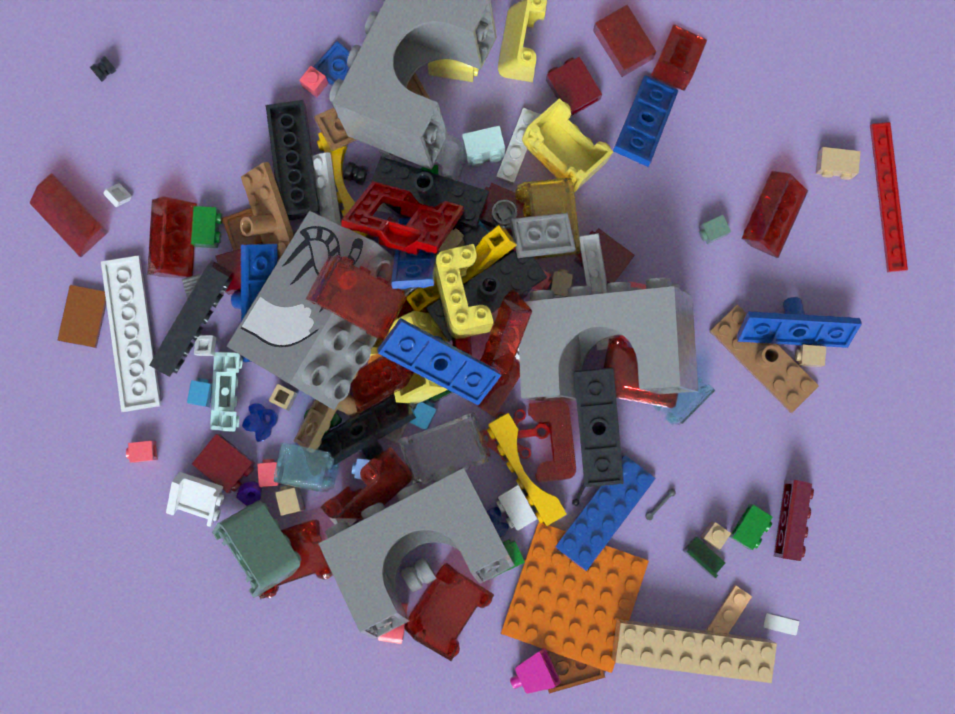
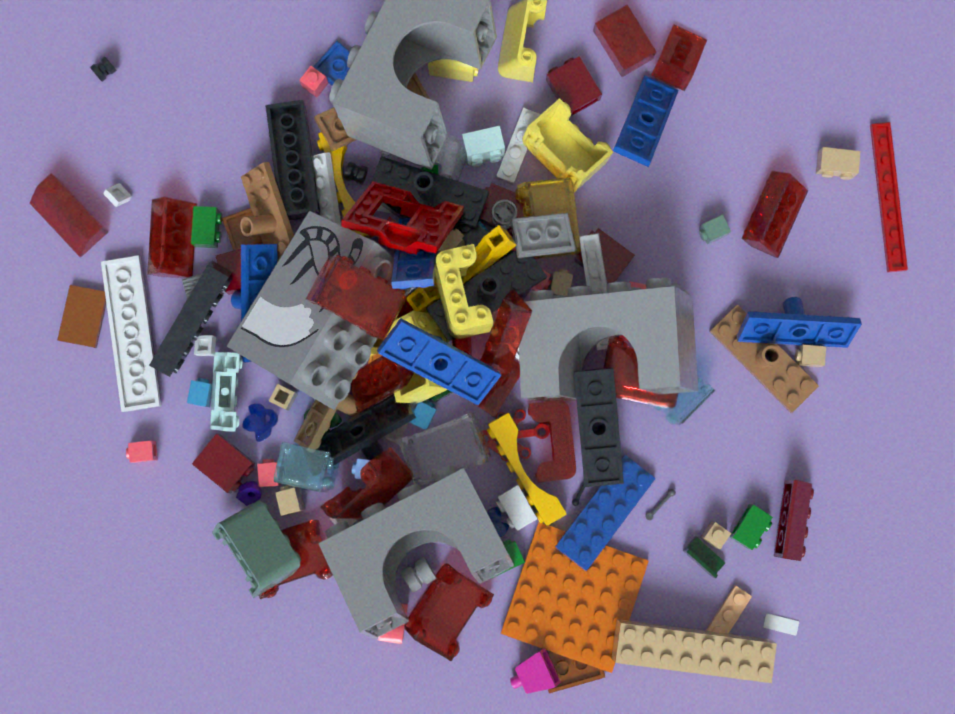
white panel [166,472,224,527] -> none

